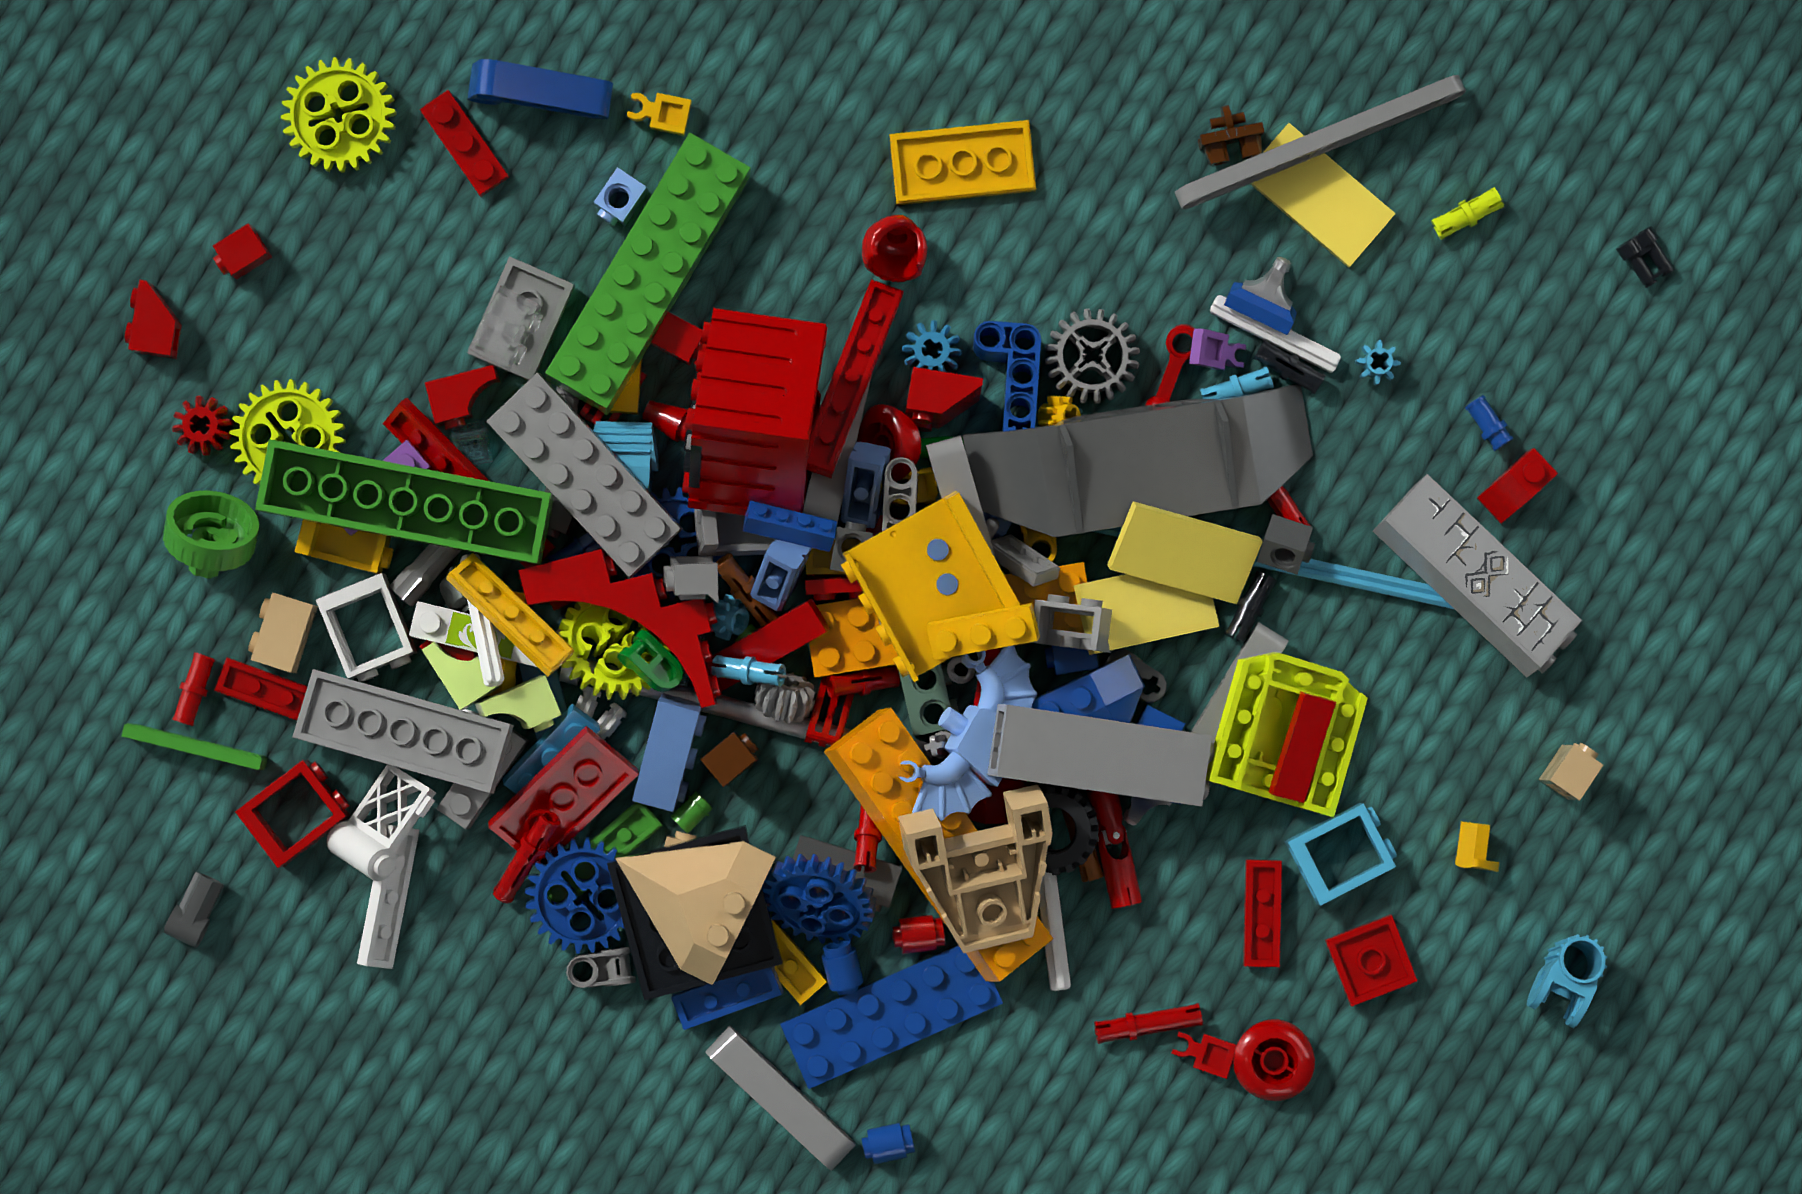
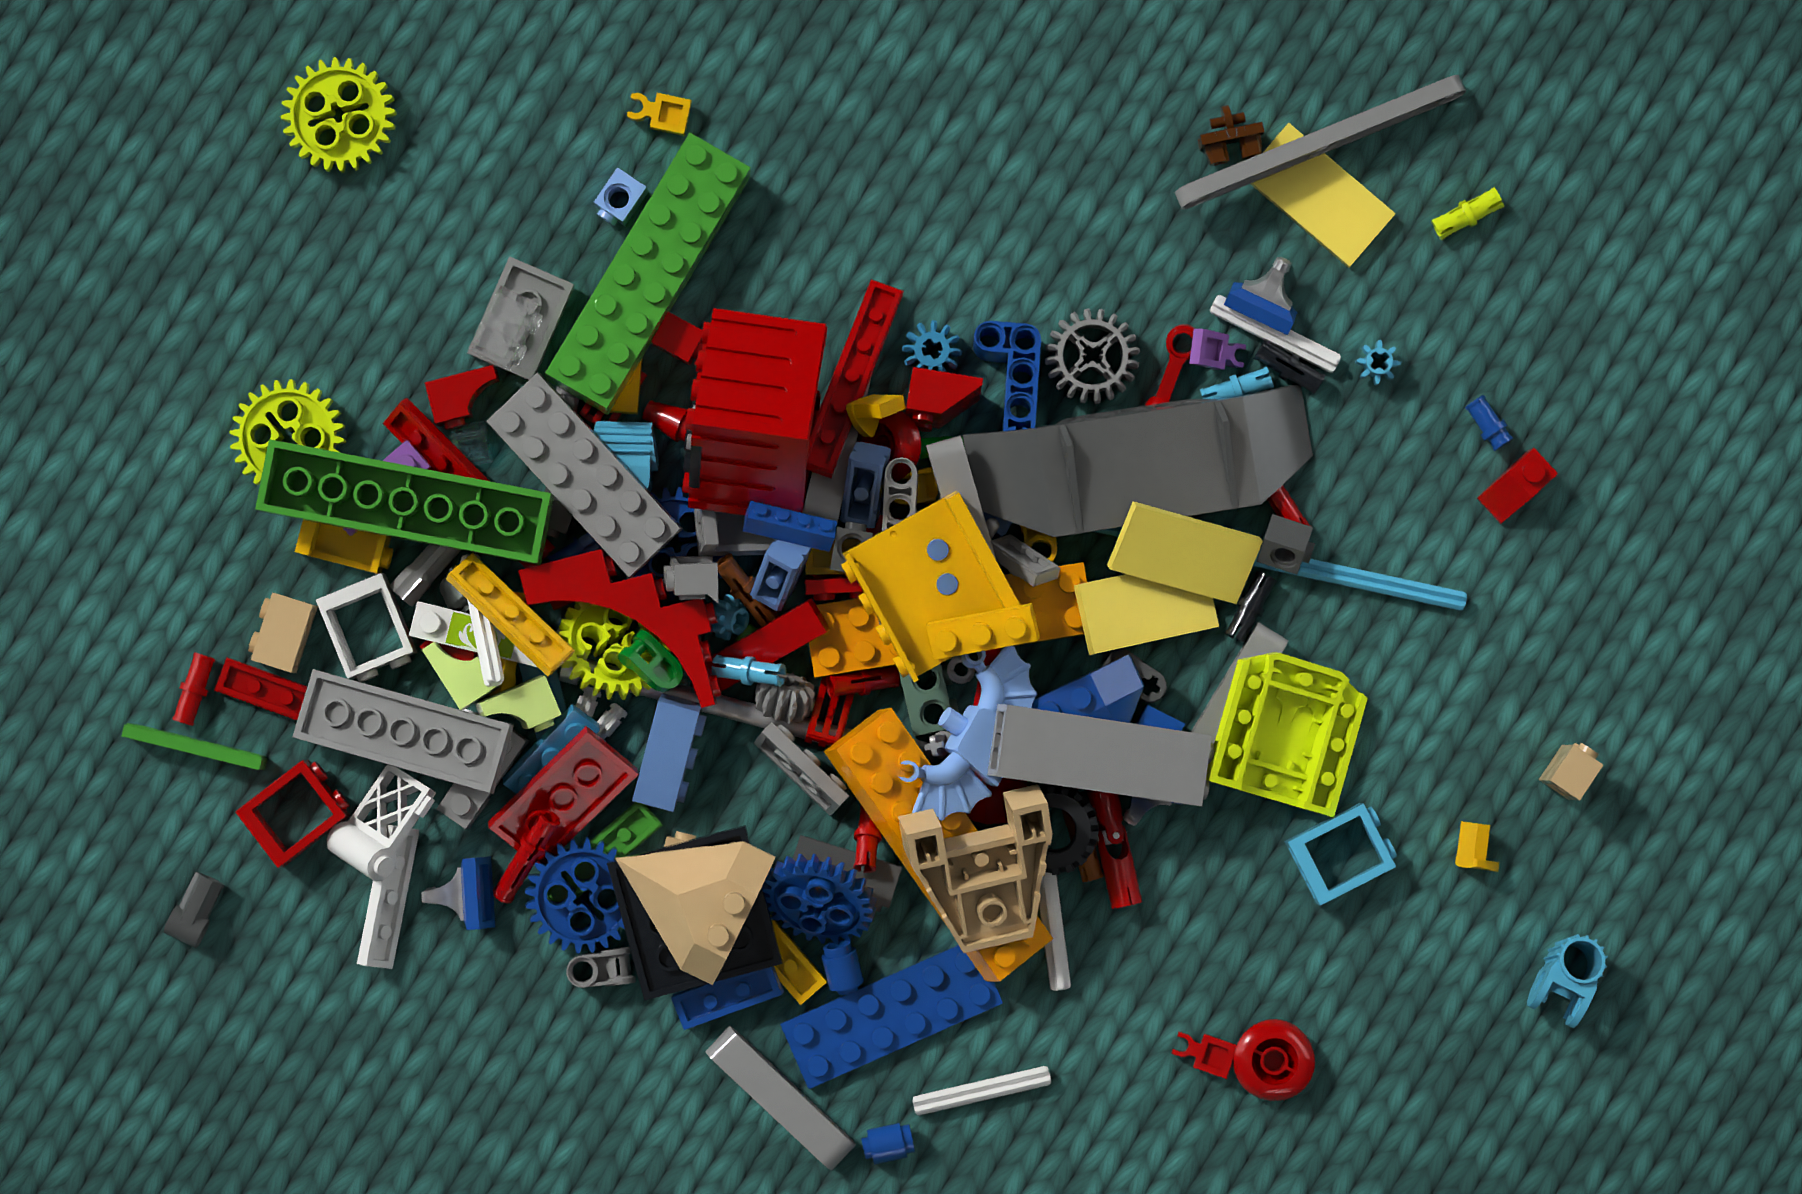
red slope [125,280,182,359] -> none
bright green piece [163,490,259,579] -> none
red gear [172,396,234,456] -> none
red brick [213,223,272,279] -> none
red plate [419,90,509,197] -> none
blue beam [467,59,613,119] -> none
bright green piece [671,791,713,833] -> none
reddish brown brick [700,732,759,787] -> none
red piece [862,215,928,283] -> none
yellow tile [889,120,1036,205] -> none
red brick [892,915,945,954] -> none
light grey window [1032,594,1112,653] -> none
yellow gear [1037,396,1081,427] -> none
blue brick [1044,645,1098,675] -> none
red pin [1094,1003,1203,1044] -> none
red plate [1243,859,1282,967] -> none
red tile [1268,691,1336,803] -> none
red plate [1324,914,1417,1007] -> none
light grey brick [1373,474,1582,677] -> none
black piece [1616,226,1675,288] -> none
none -> blue piece [421,856,495,930]
none -> light grey plate [754,722,849,816]
none -> yellow tile [846,394,906,437]
none -> white axle [912,1066,1051,1116]

